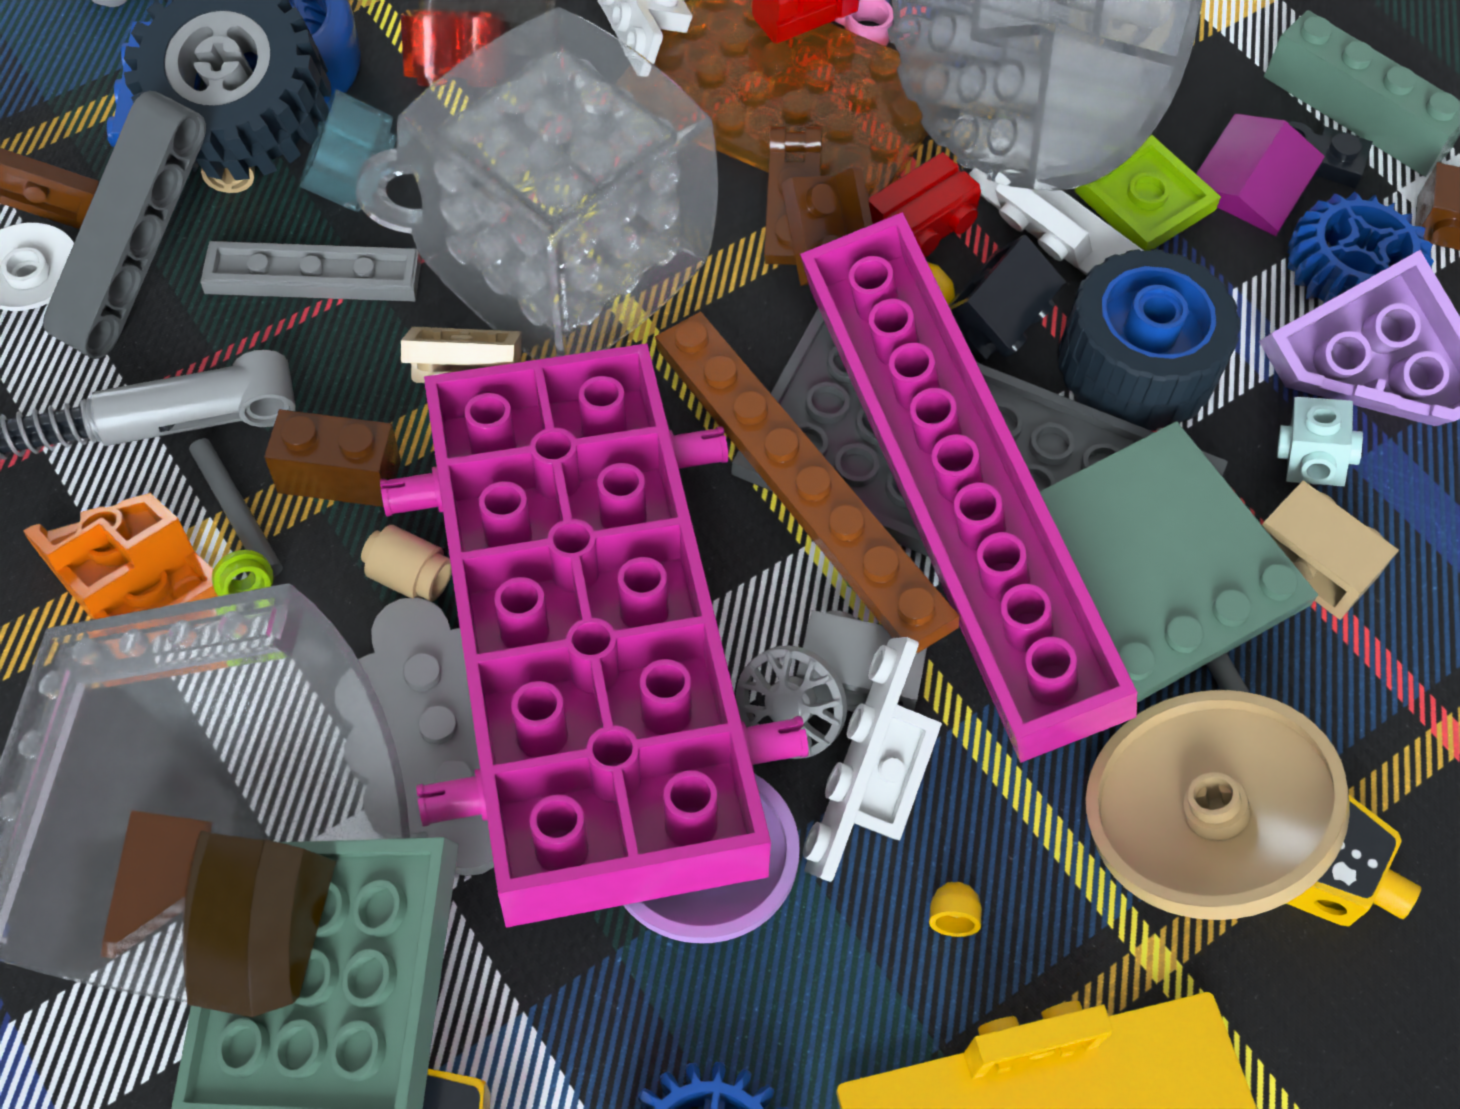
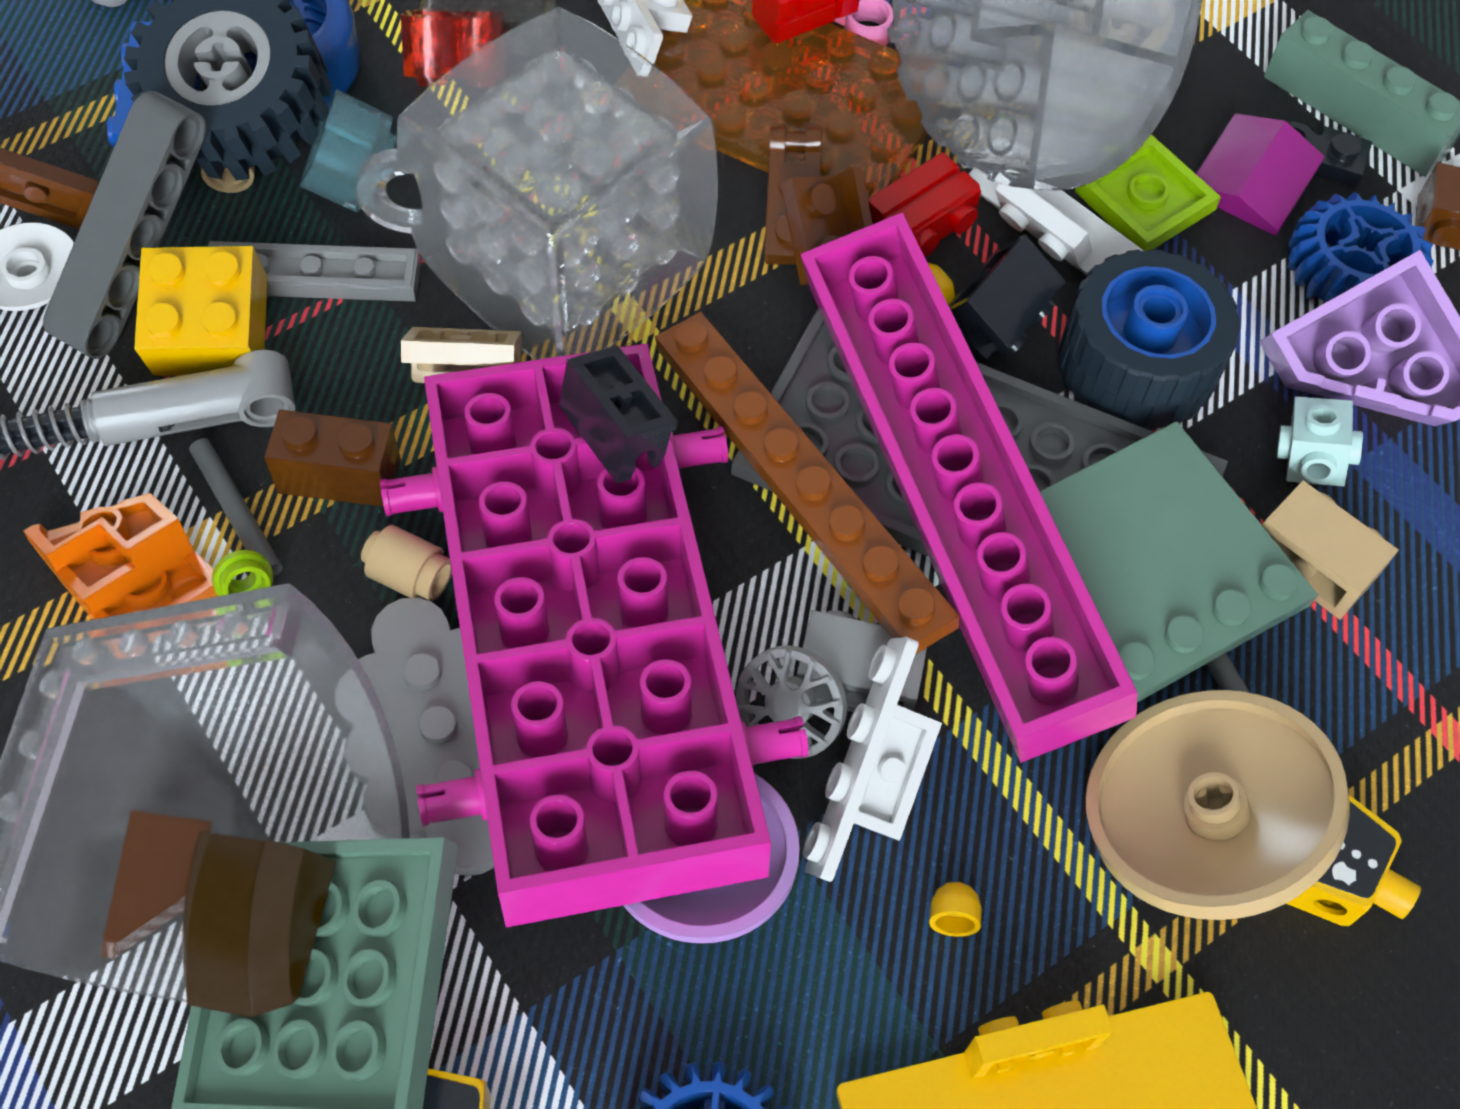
none -> yellow brick [134,246,268,376]
none -> black hinge [559,345,678,483]

